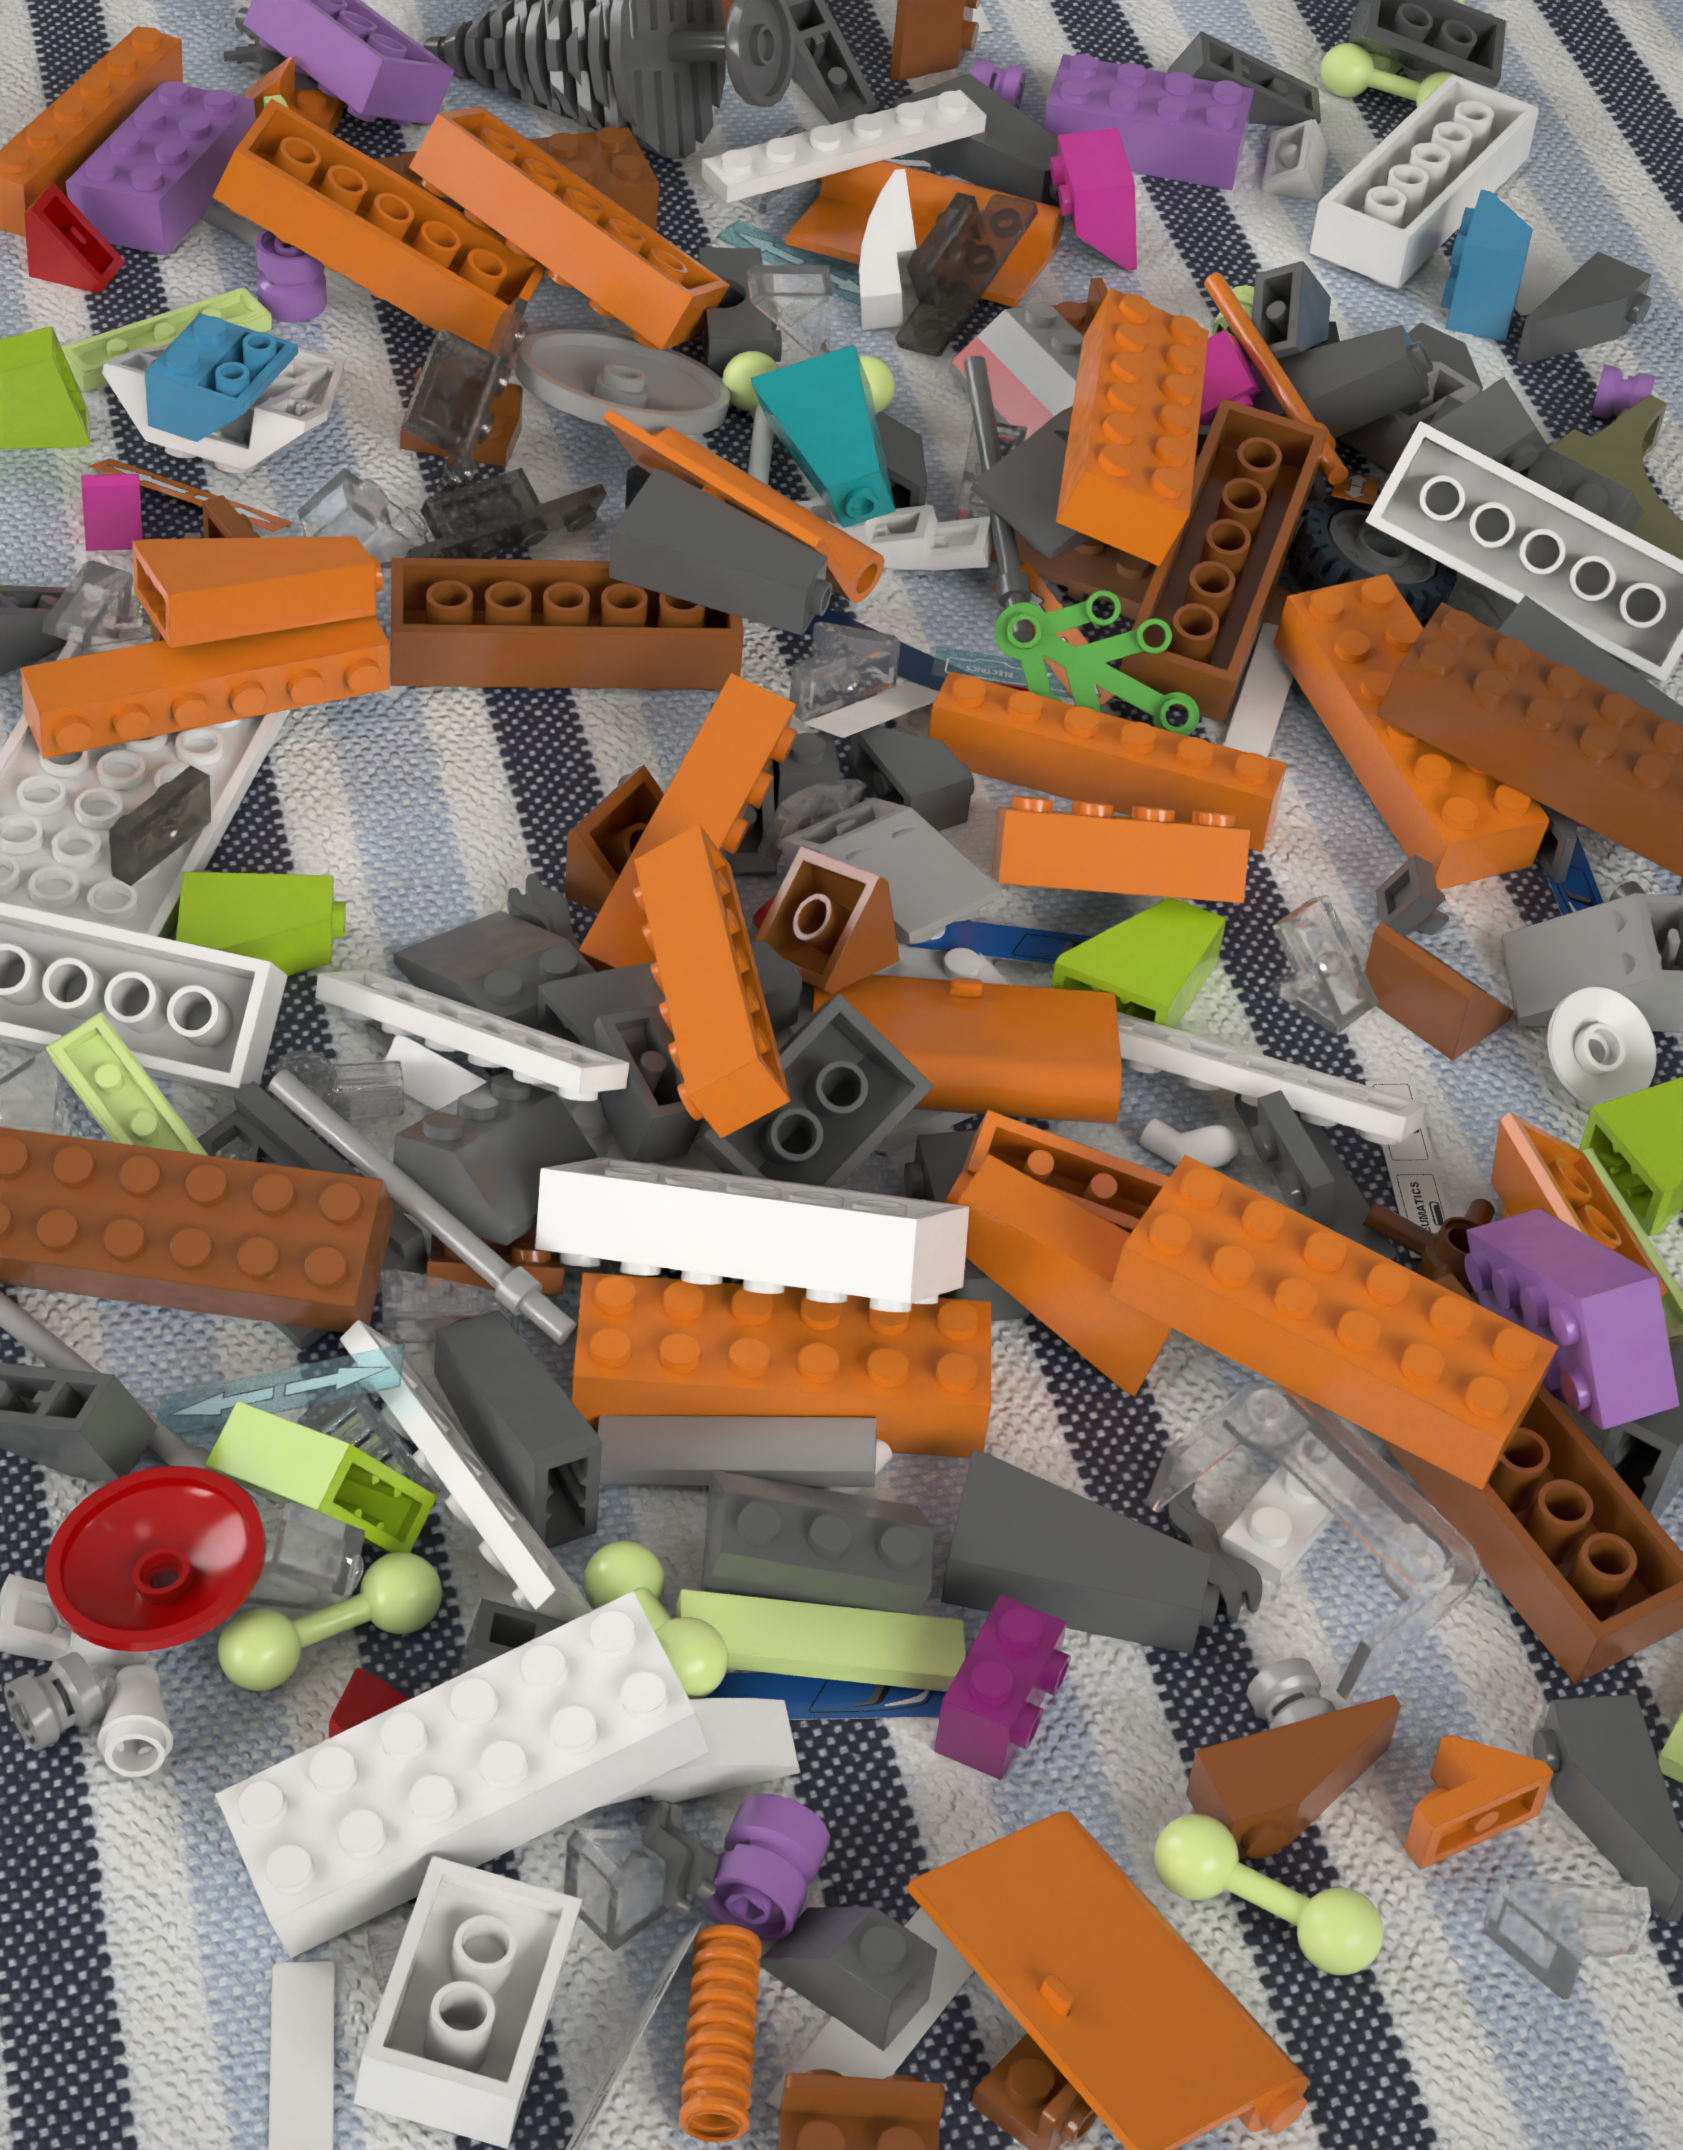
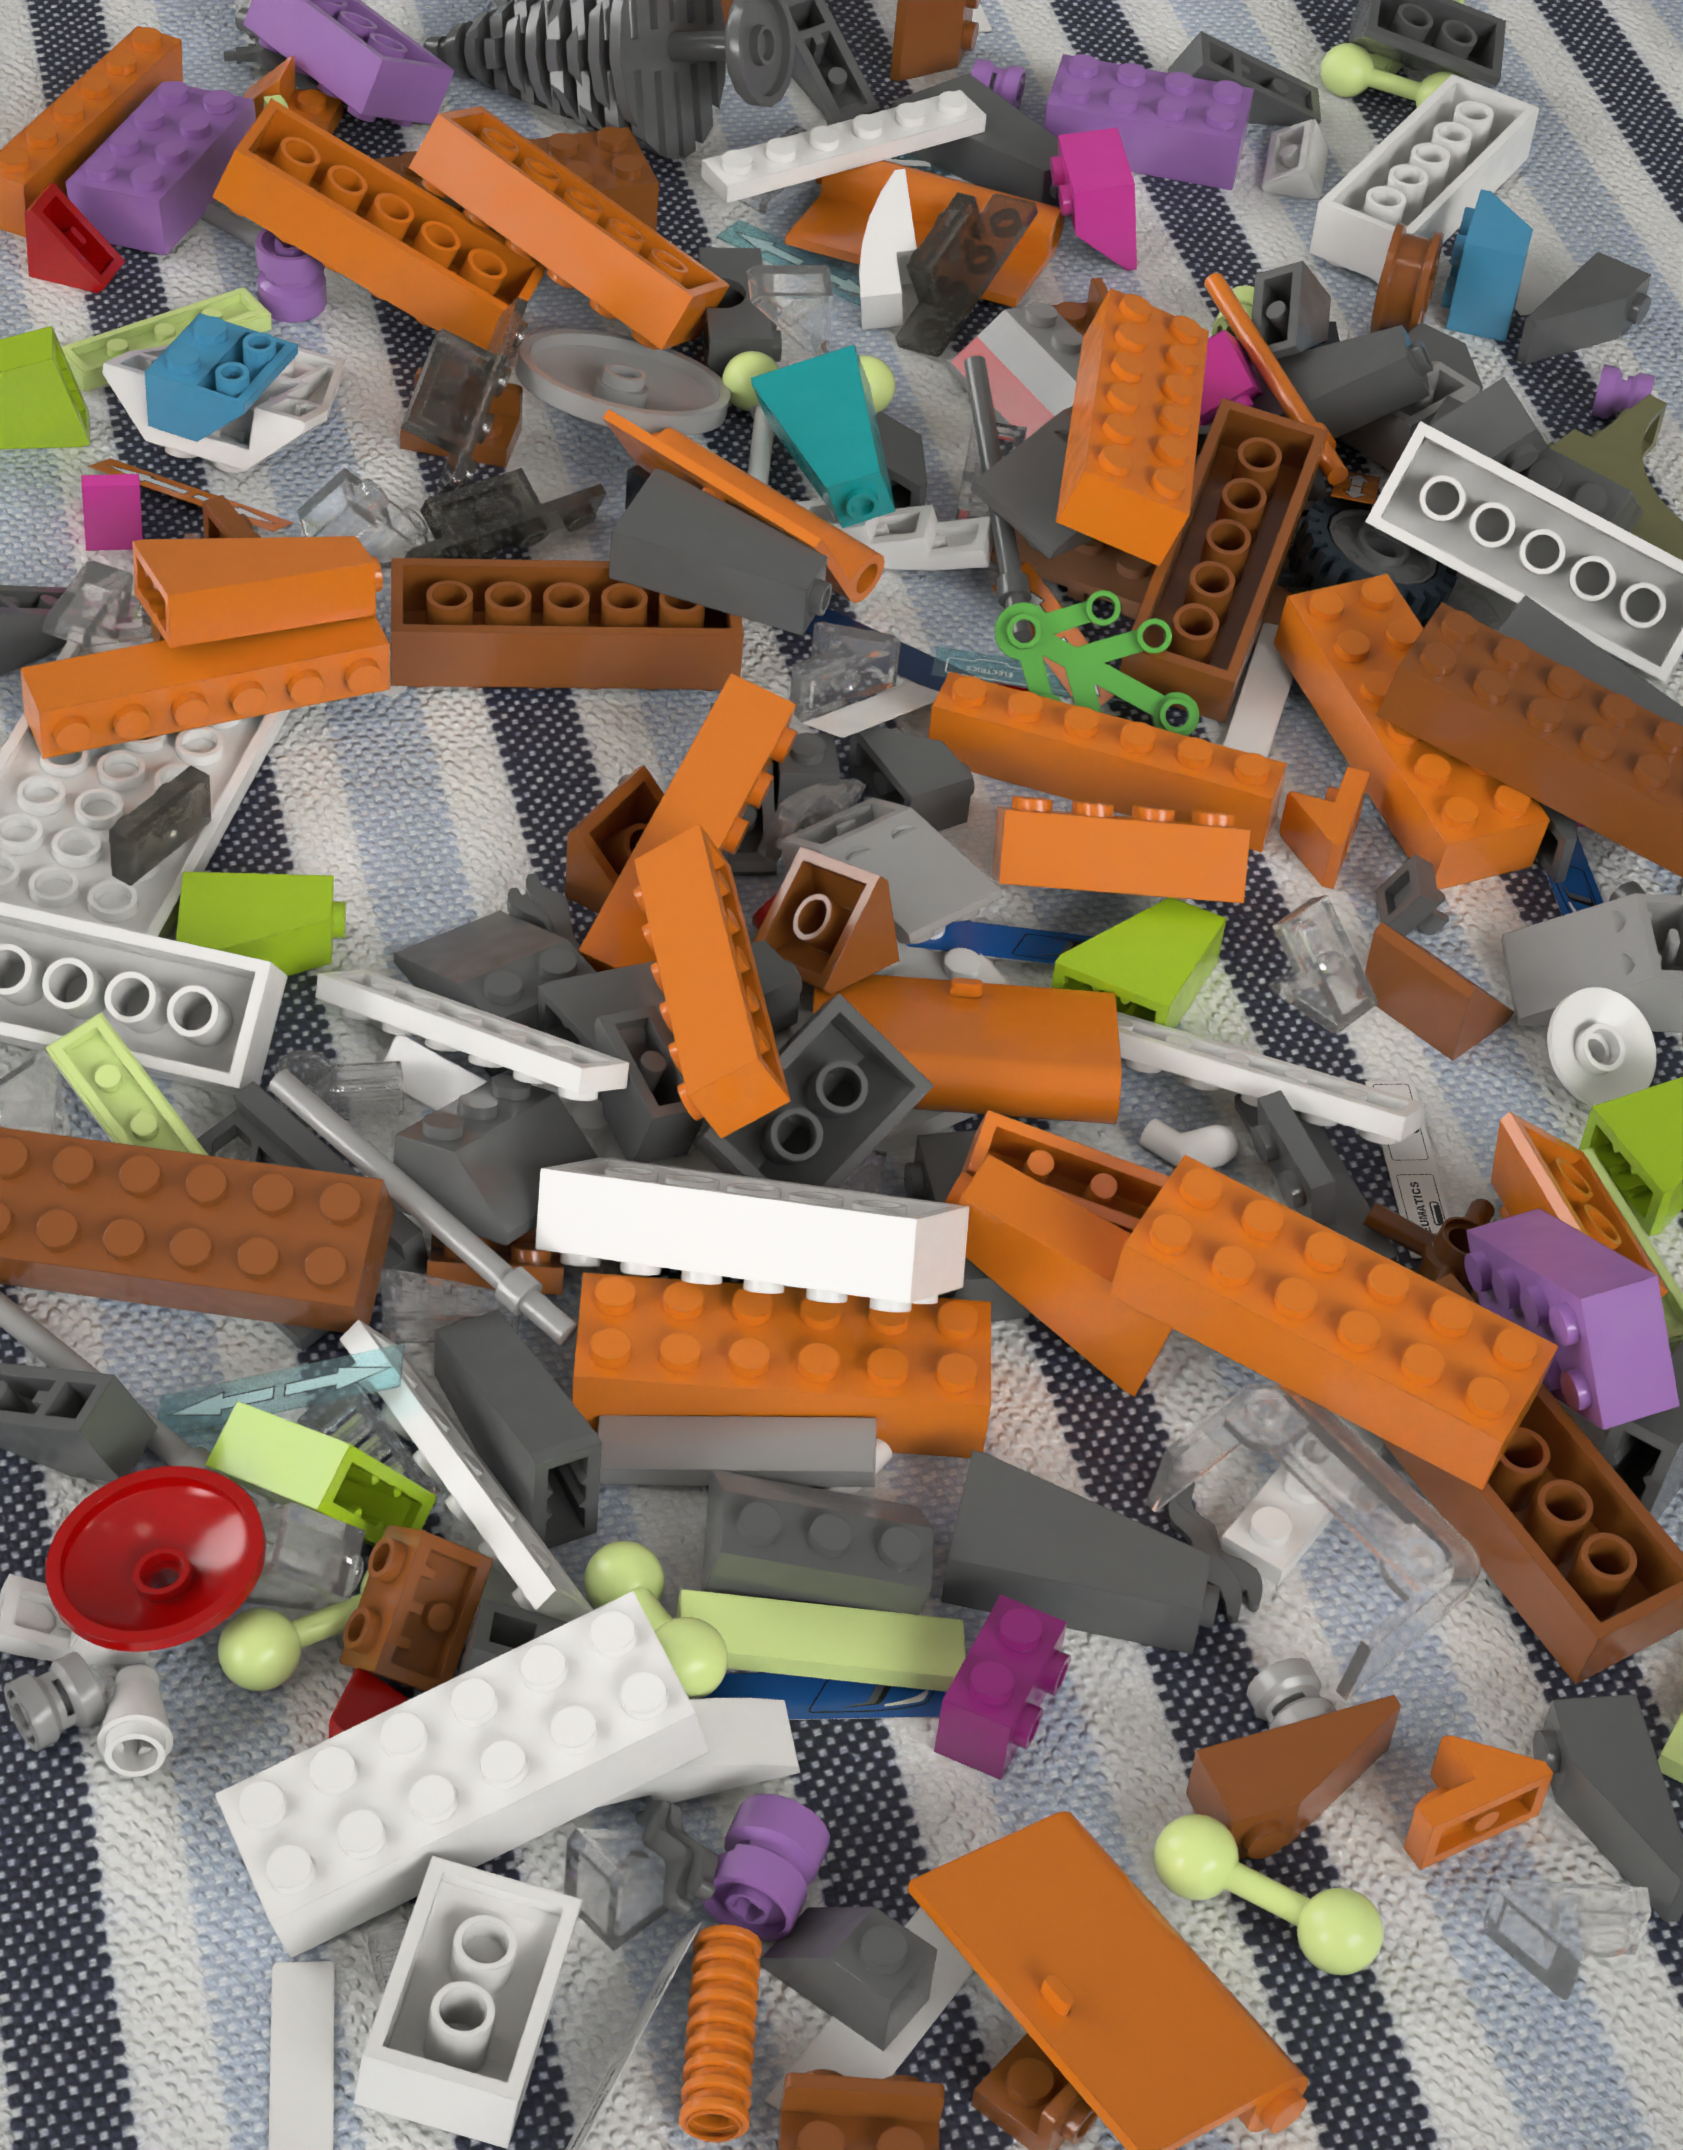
none -> dark orange bracket [339,1525,494,1693]
none -> orange slope [1279,766,1370,889]
none -> dark orange wheel [1370,223,1444,333]

